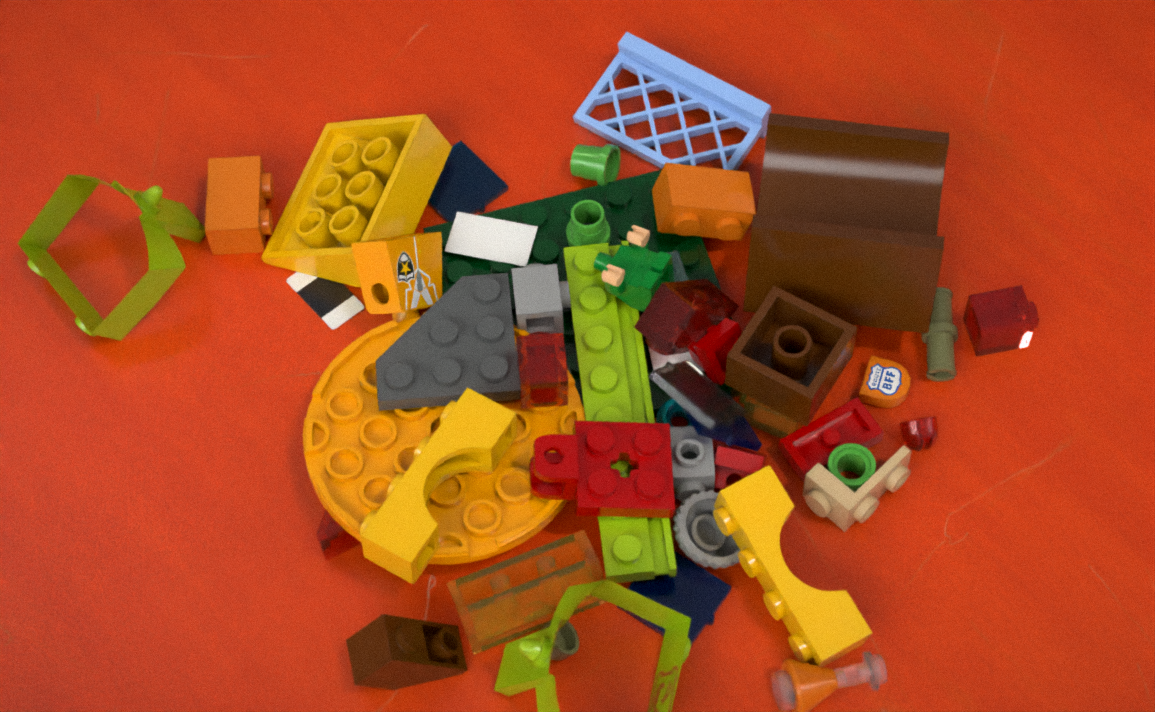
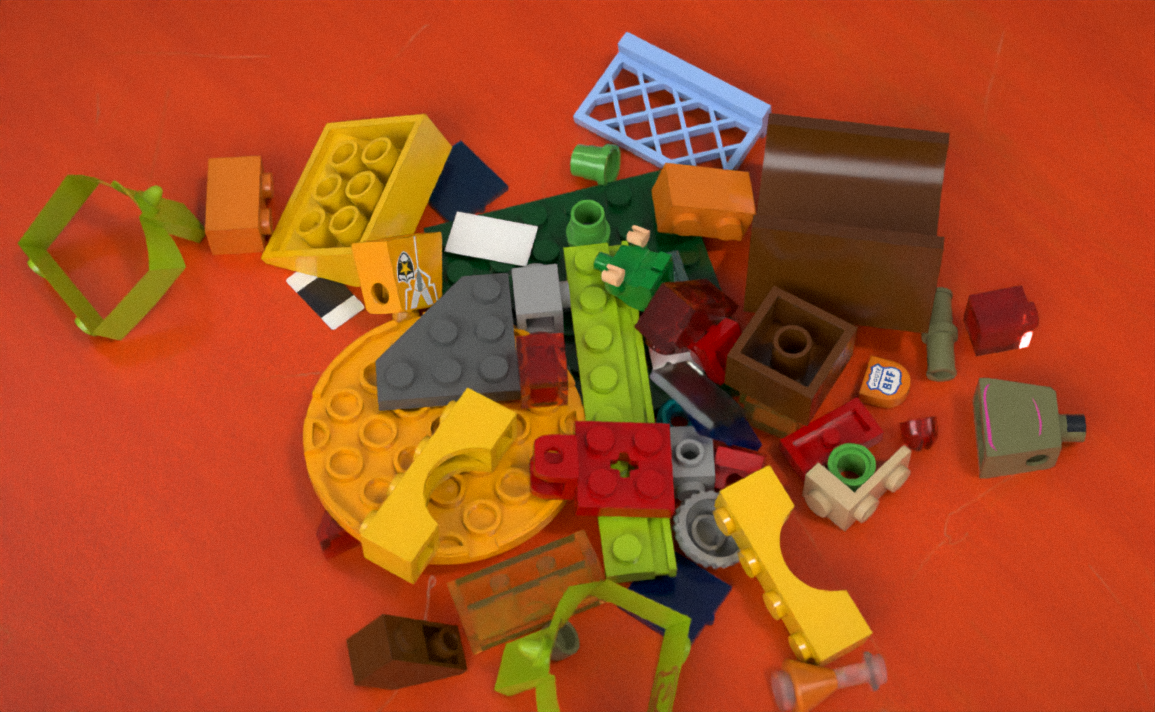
none -> olive torso [972,378,1086,478]

